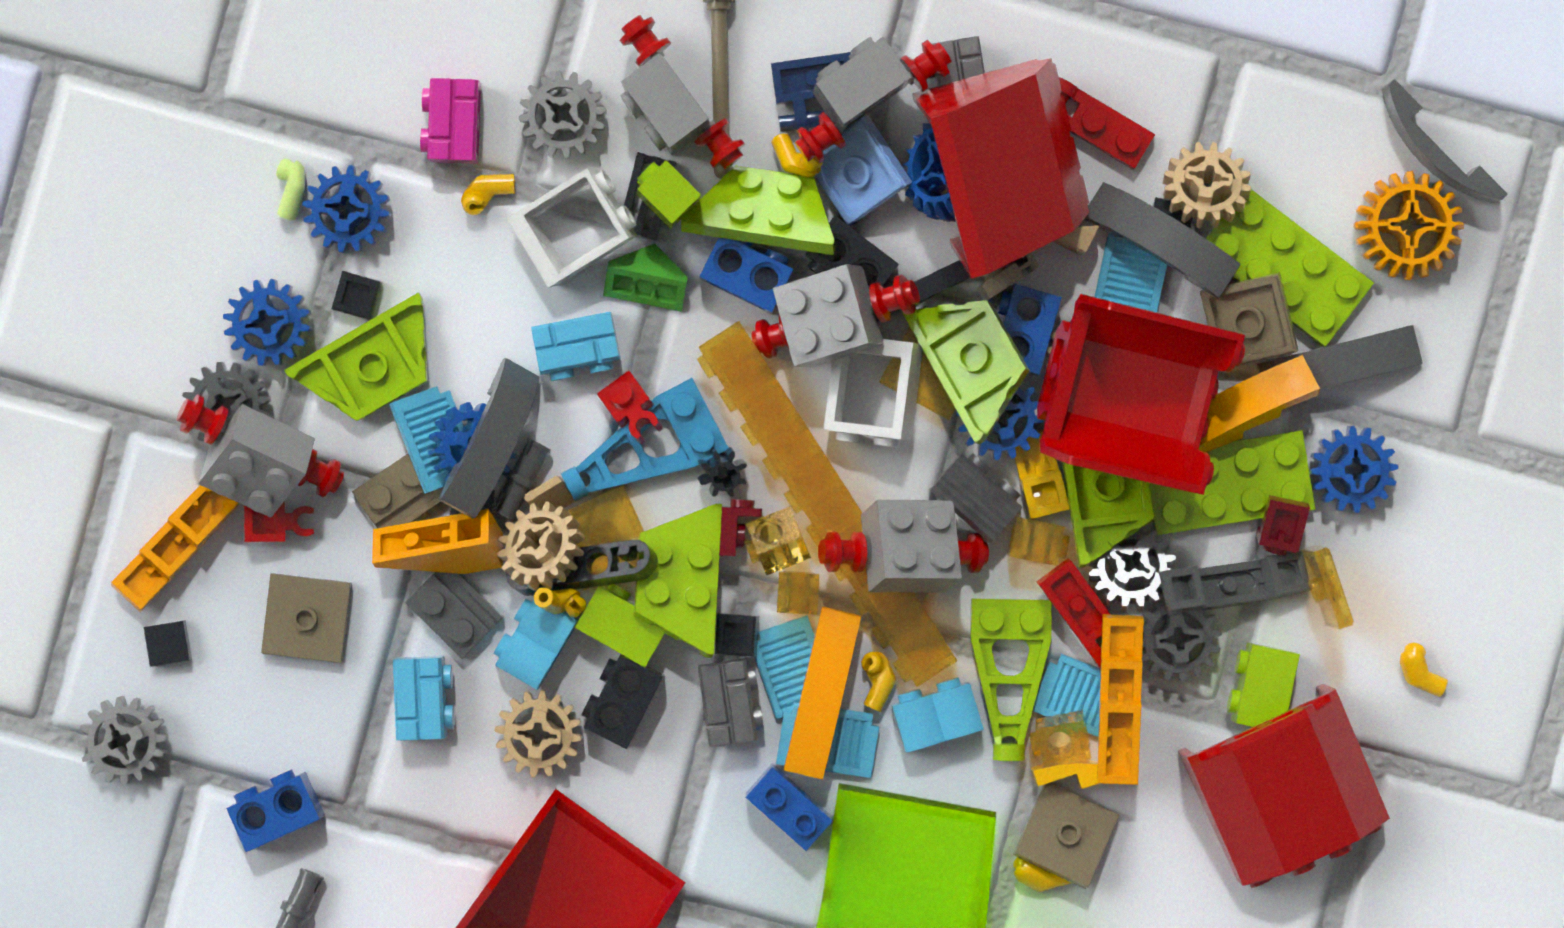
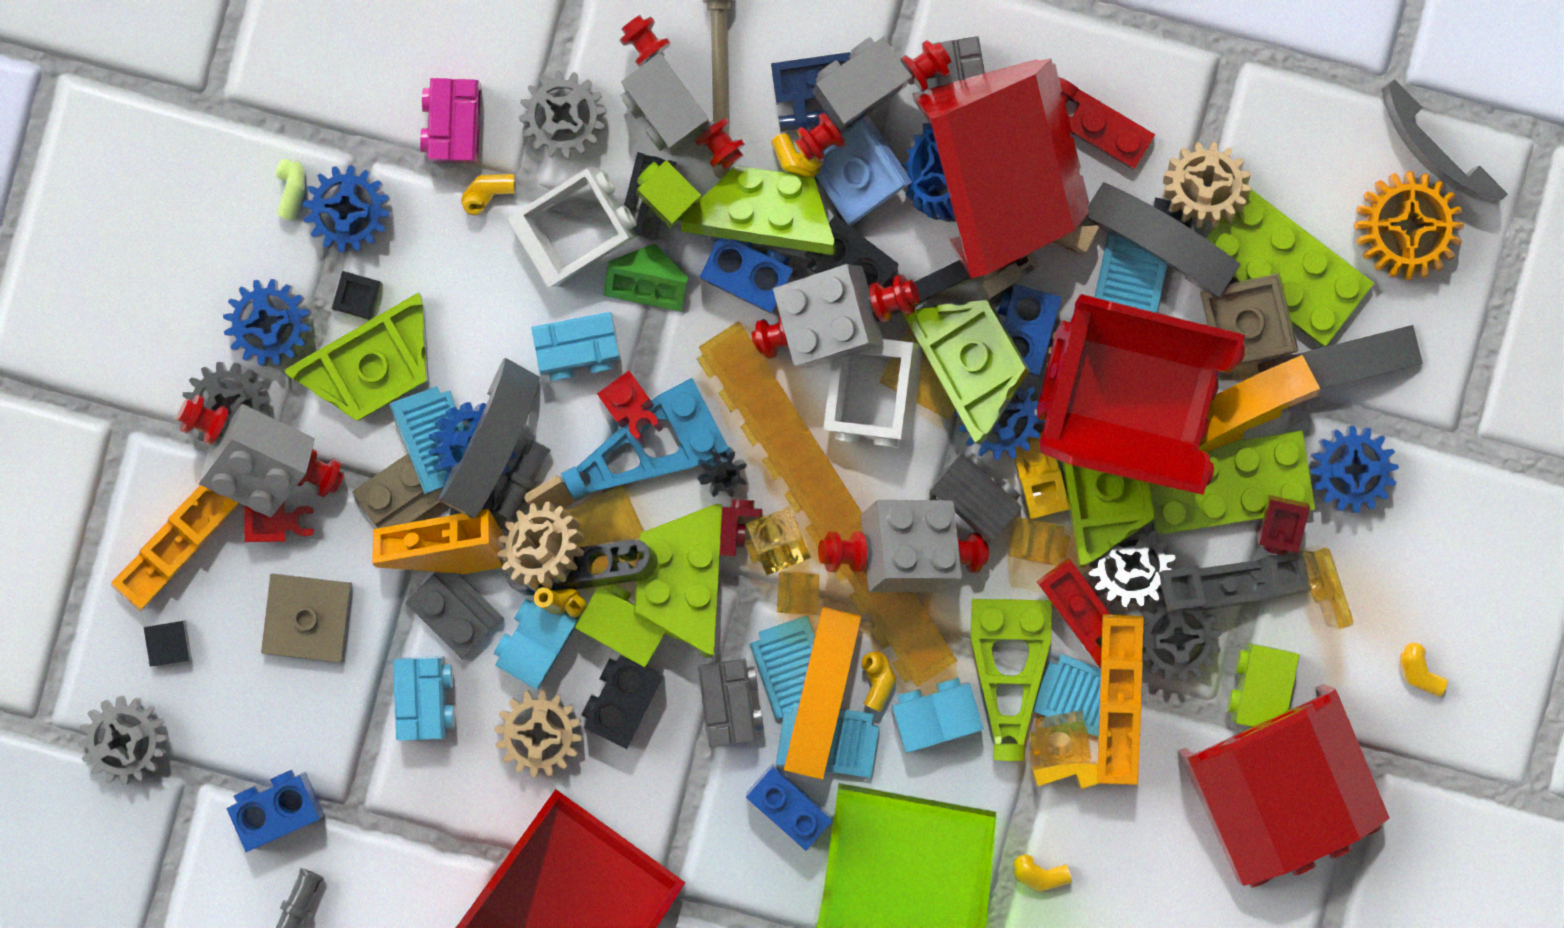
black tile [715,613,760,657] -> none
dark tan plate [1013,782,1119,889] -> none

